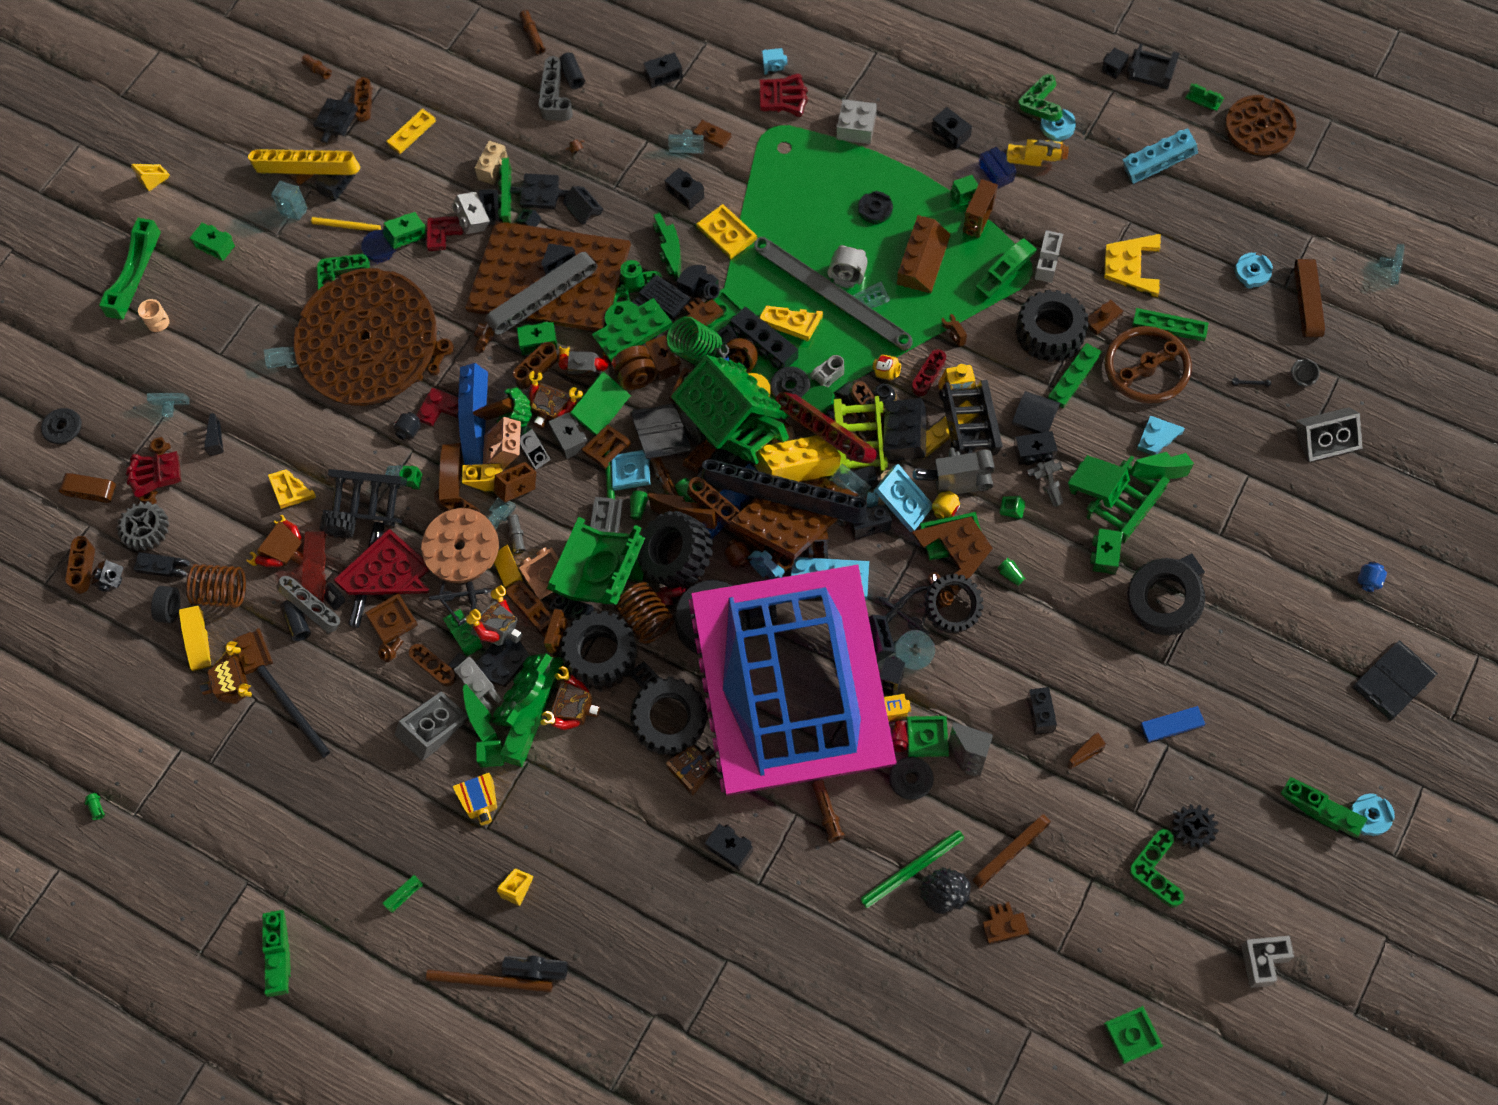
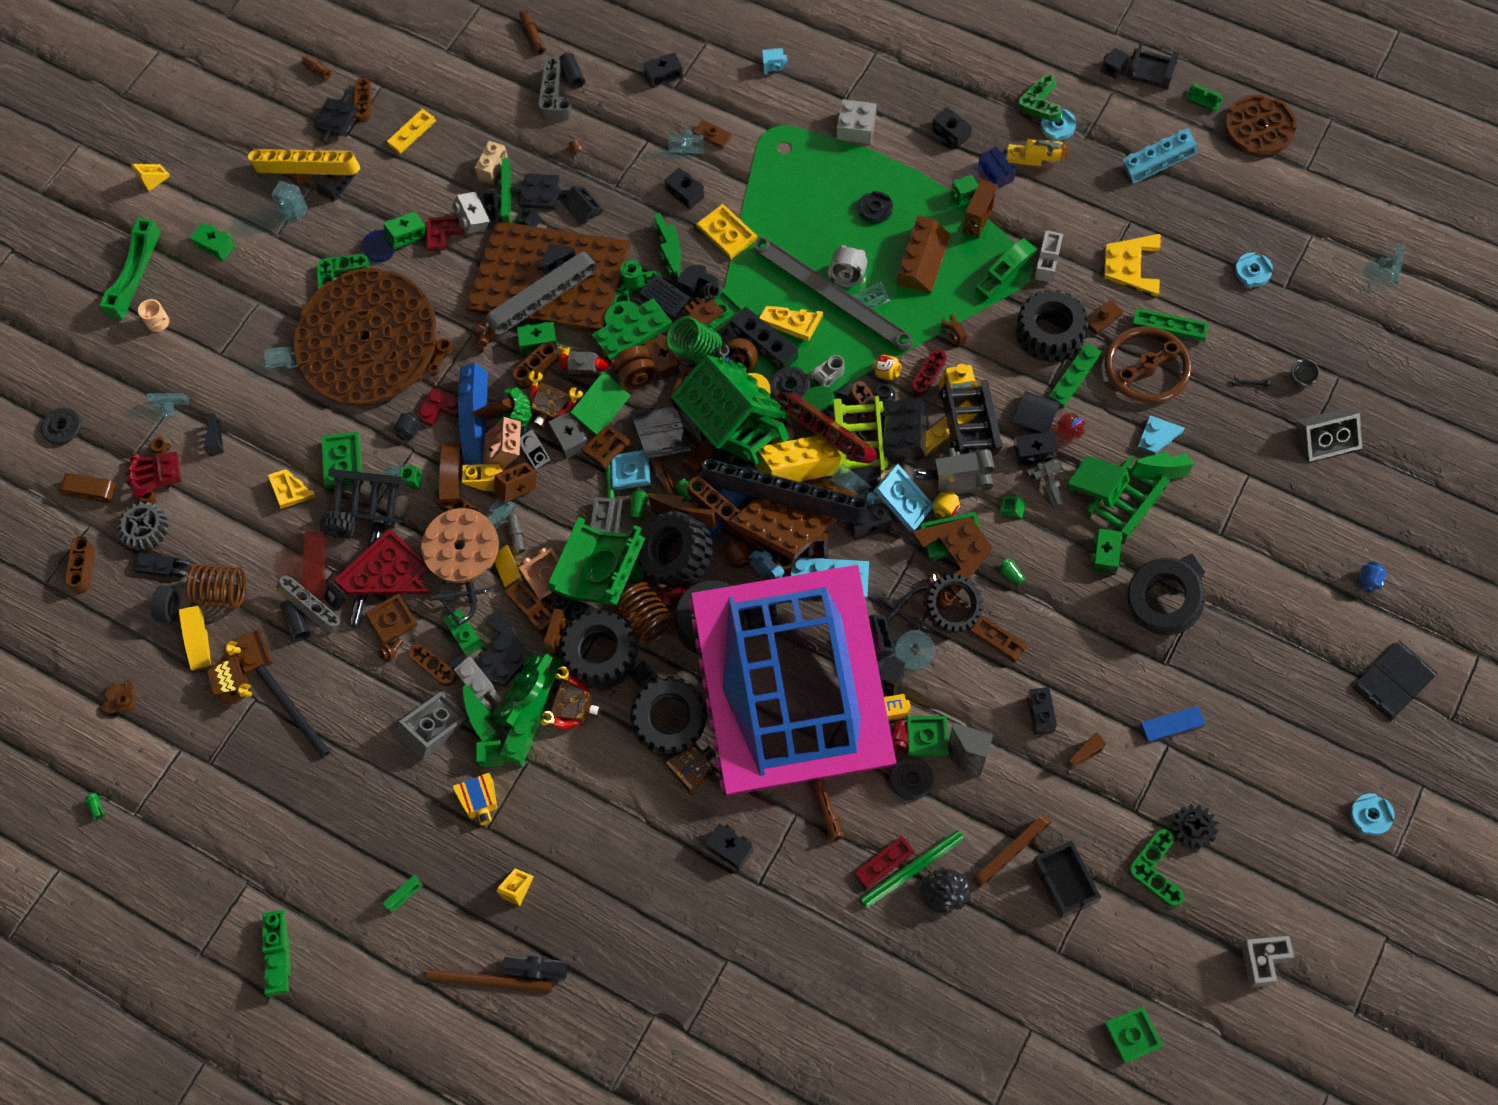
black brick [91,560,124,592] -> none
reddish brown torso [246,515,307,567] -> none
yellow bar [311,217,381,232] -> none
torso [466,585,522,646] -> none
dark red plate [760,73,808,117] -> none
reddish brown hinge [982,902,1029,944] -> none
green slope [1281,777,1368,838] -> none
reddish brown beam [1294,259,1325,337] -> none
none -> reddish brown plate [100,680,135,714]
none -> green plate [322,431,362,489]
none -> dark red tile [854,836,915,890]
none -> reddish brown plate [970,615,1027,662]
none -> black piece [1032,840,1101,920]
none -> clear red head [1057,412,1086,440]

